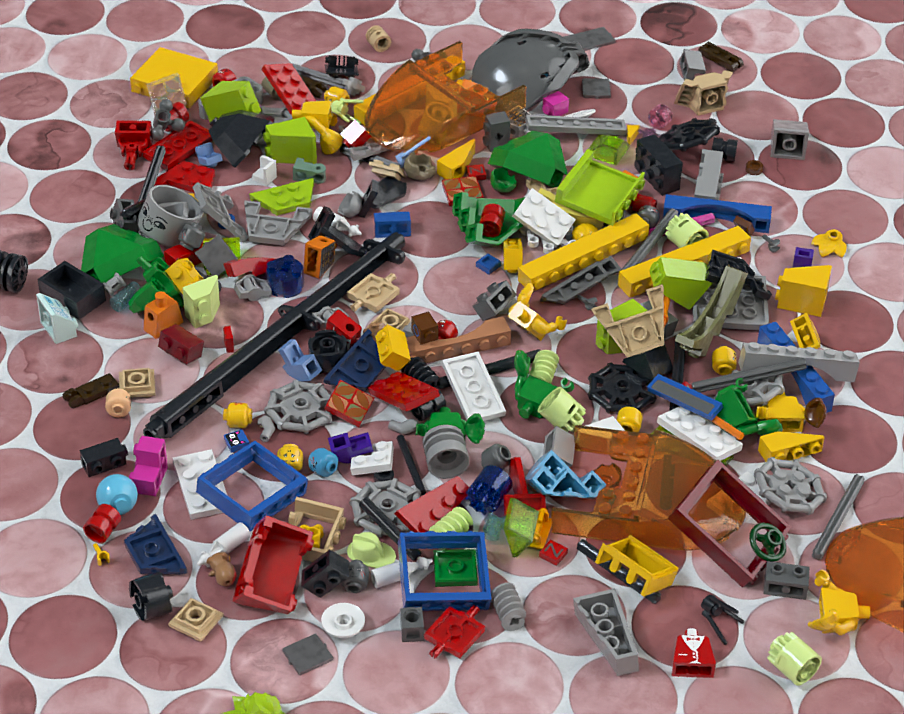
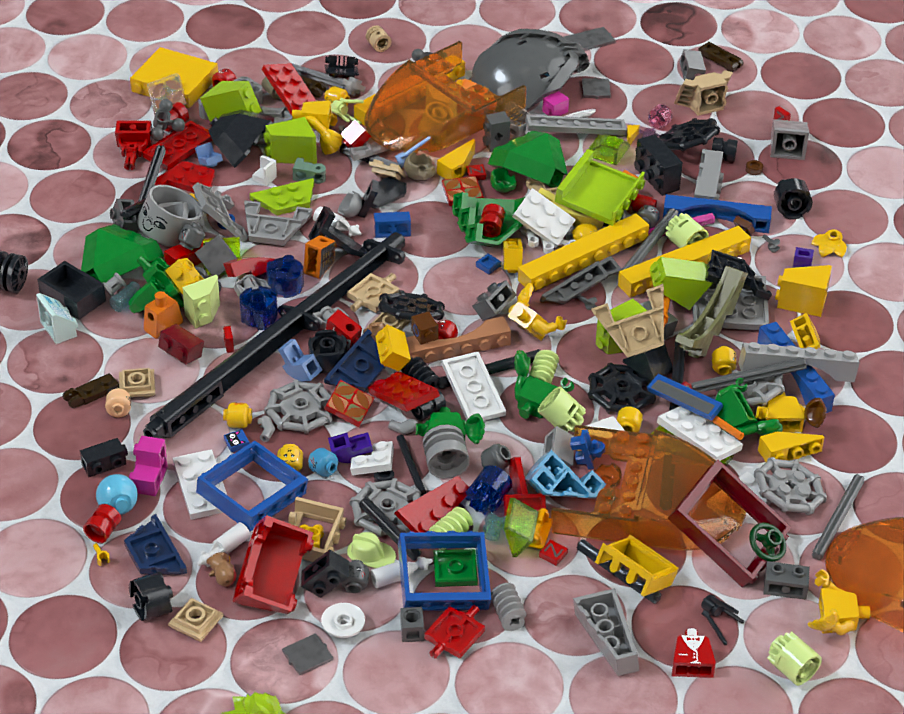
none -> clear blue brick [240,286,278,330]
none -> black plate [378,290,445,321]
none -> blue hips [570,429,606,470]
none -> red tile [773,106,791,121]
none -> black brick [774,178,813,219]

